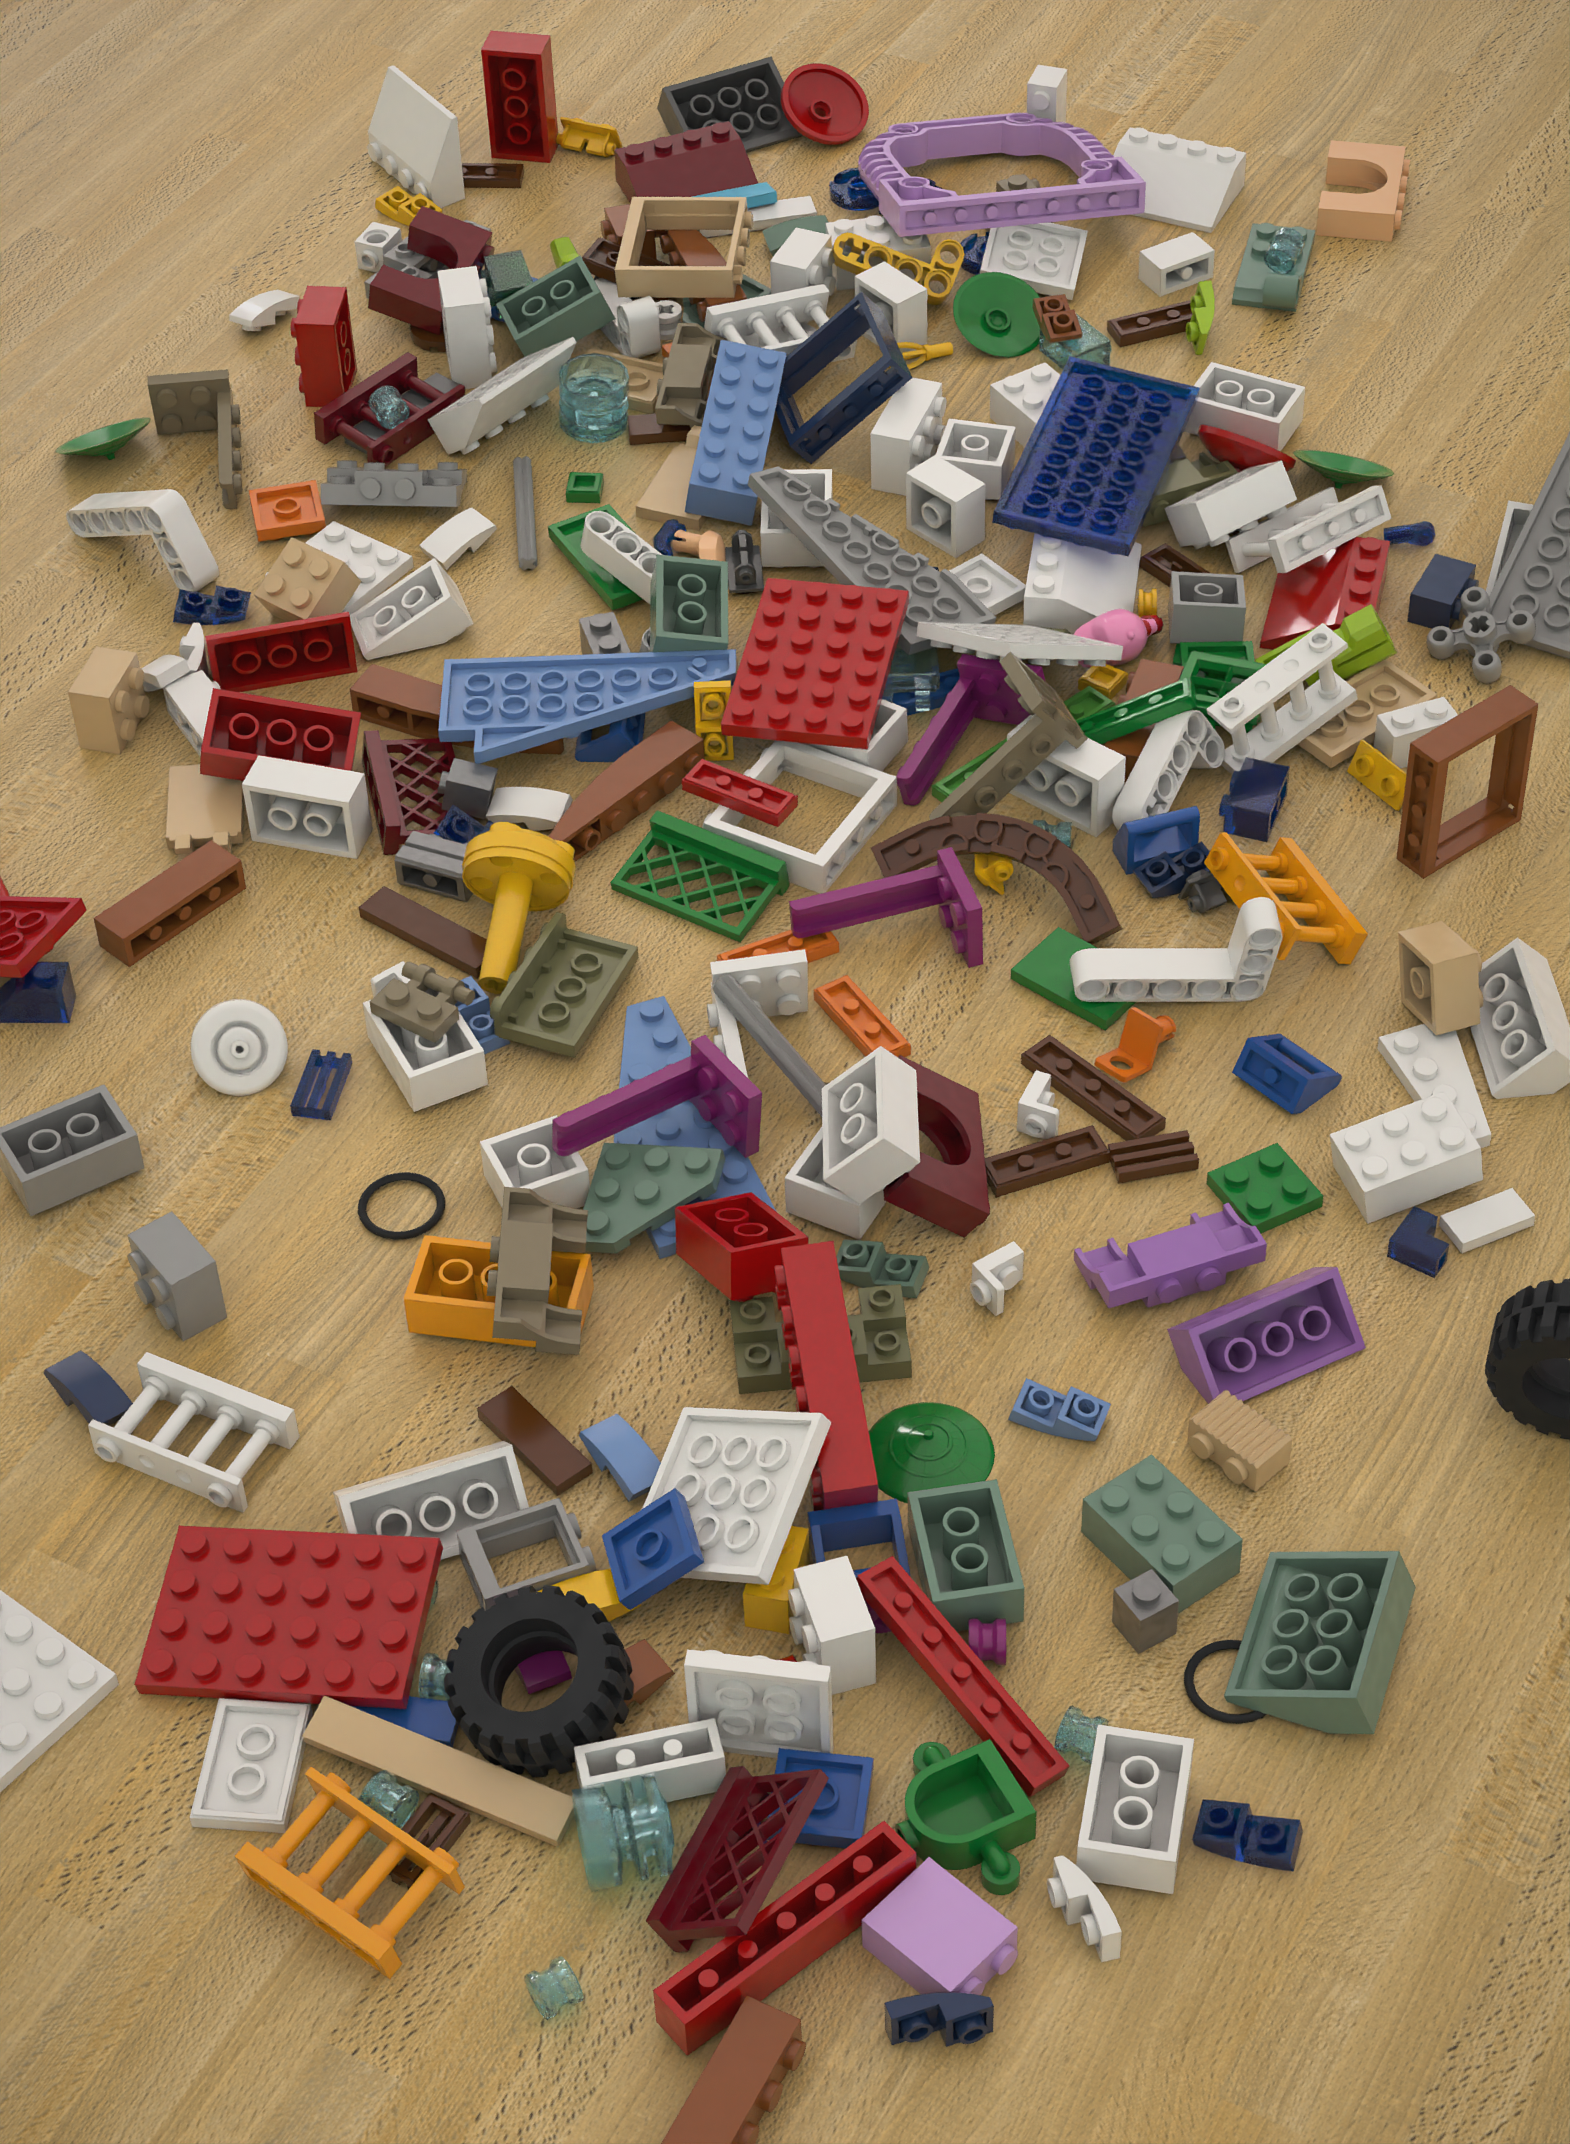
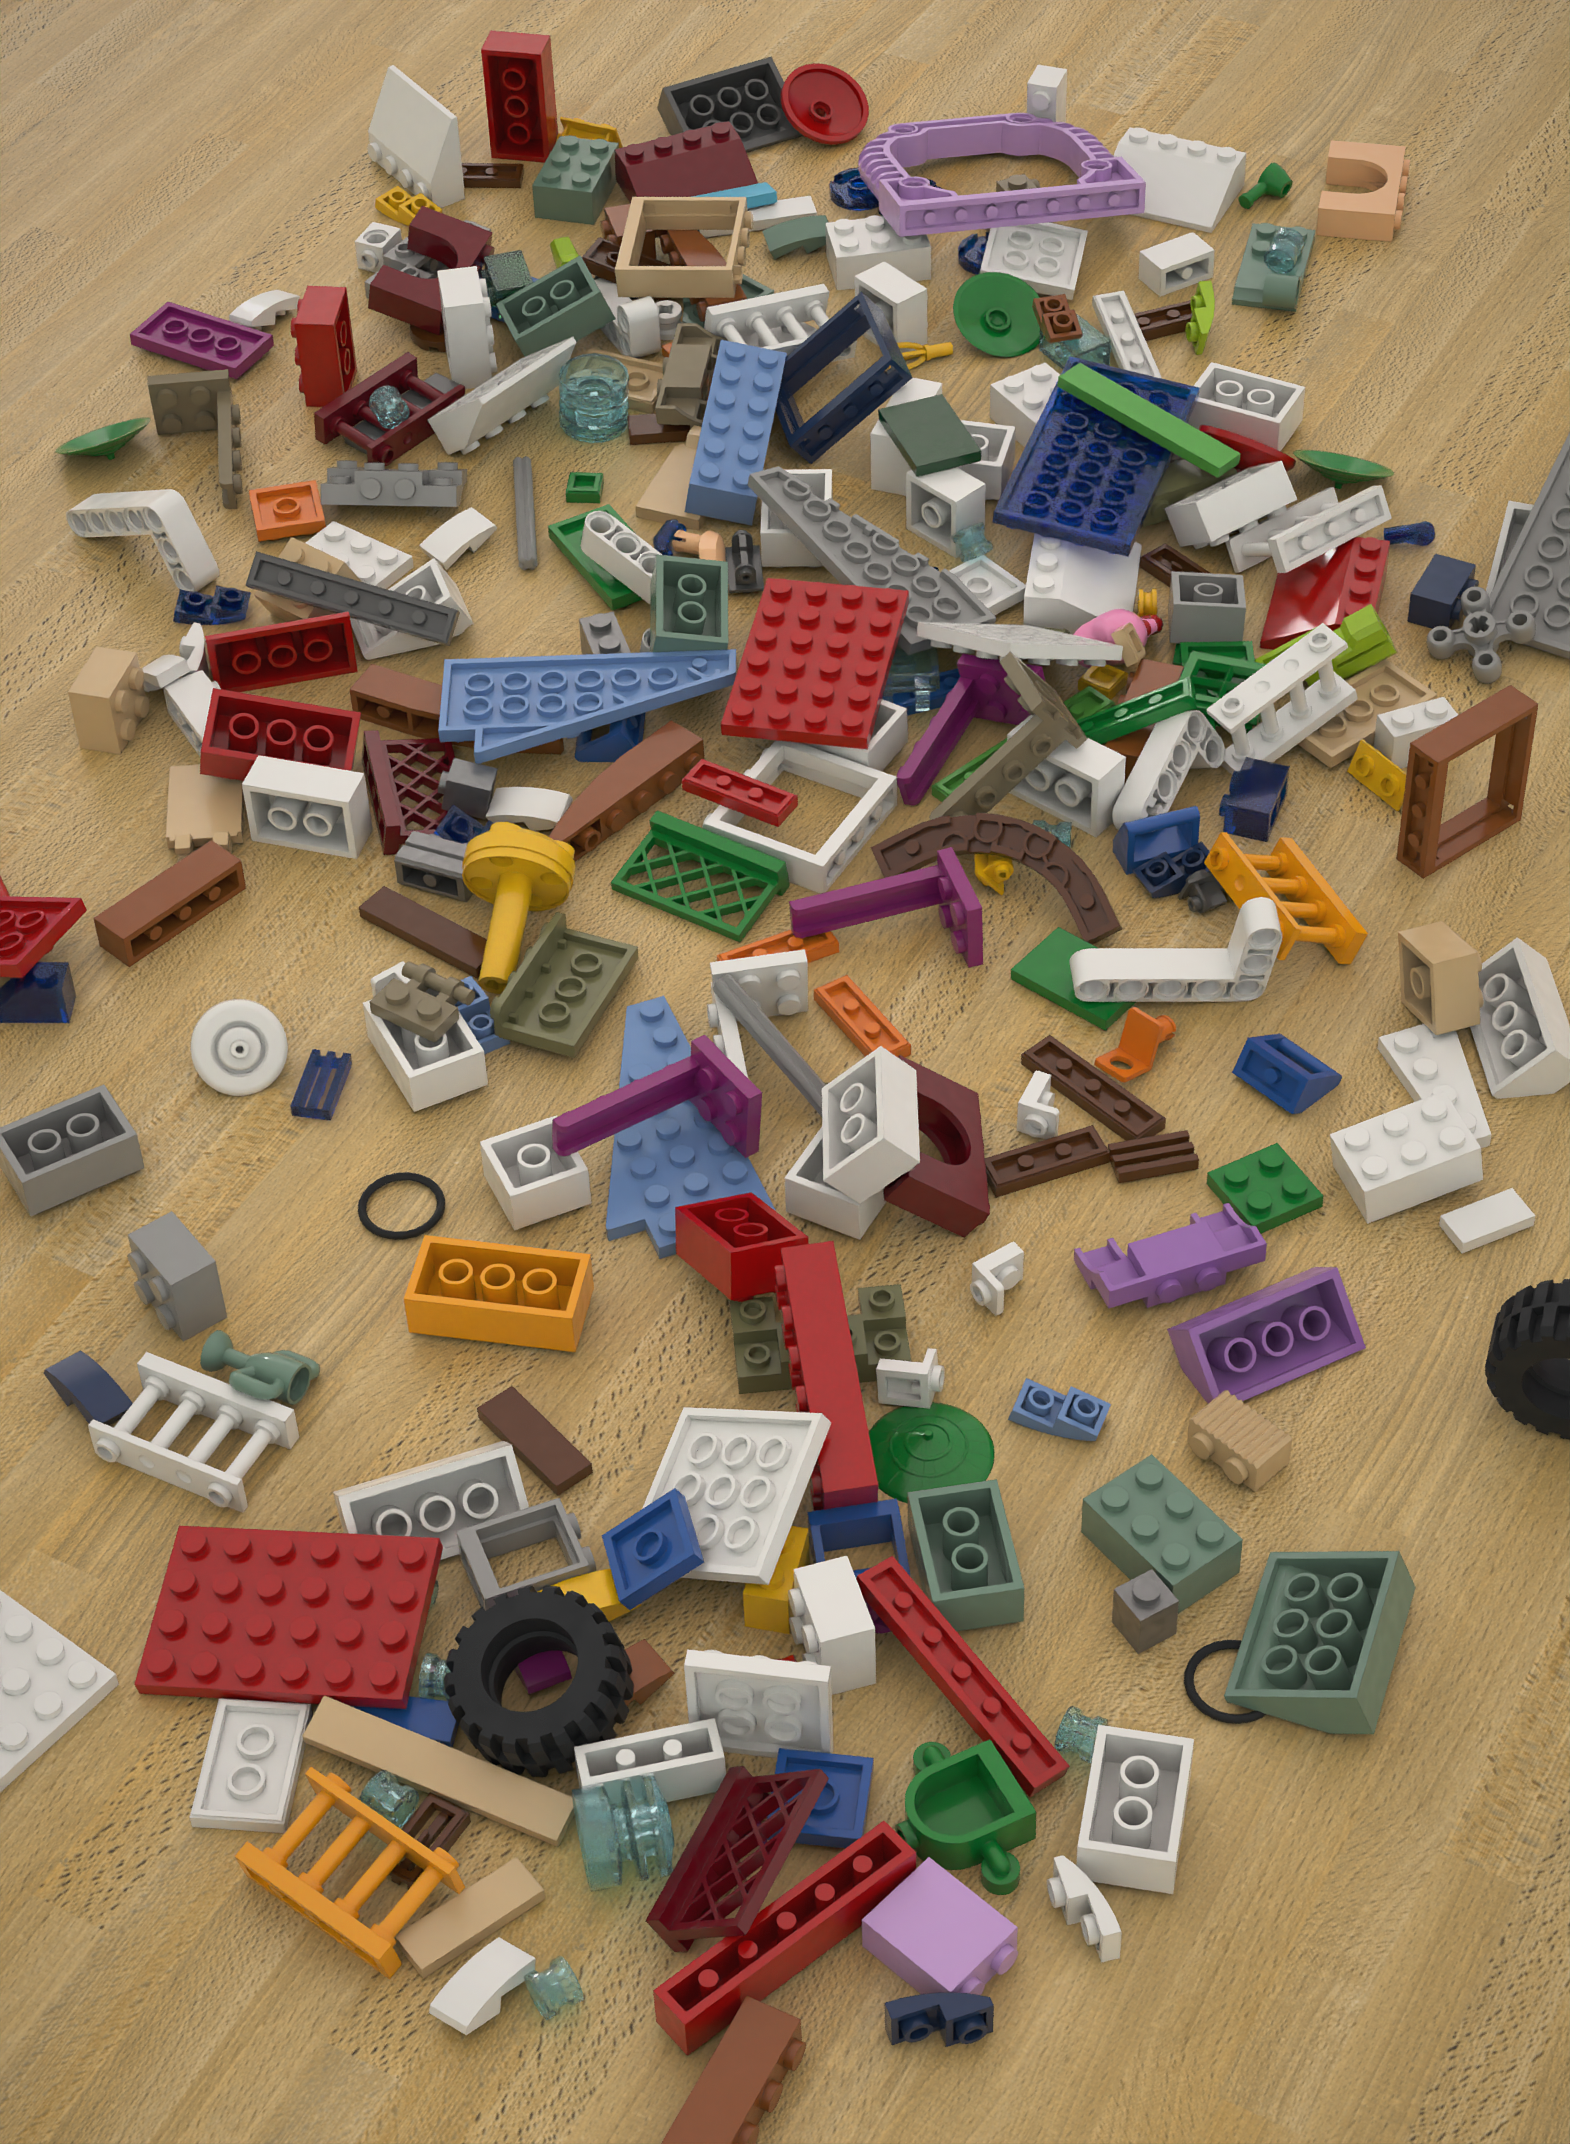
dark tan bracket [487,1187,588,1355] -> none
medium blue slope [579,1414,661,1501] -> none
sand green plate [583,1143,726,1254] -> none
yellow slope [694,680,734,761] -> none
white brick [770,228,836,324] -> none
yellow beam [832,232,964,305] -> none
sand green slope [836,1239,929,1298] -> none
magenta wheel [968,1618,1007,1665] -> none
clear blue slope [1192,1799,1303,1871] -> none
clear blue piece [1387,1206,1449,1278] -> none
none -> magenta plate [130,301,274,379]
none -> sand green piece [200,1330,320,1405]
none -> dark grey tile [246,551,460,646]
none -> tan tile [395,1857,545,1979]
none -> white slope [429,1937,536,2035]
none -> sand green brick [532,135,619,225]
none -> white bracket [876,1348,945,1409]
none -> tile [878,394,981,477]
none -> clear light blue wheel [951,522,994,562]
none -> bright green tile [1057,363,1241,478]
none -> white tile [1092,291,1163,391]
none -> tan tile [1111,622,1146,667]
none -> green bar [1238,162,1293,209]

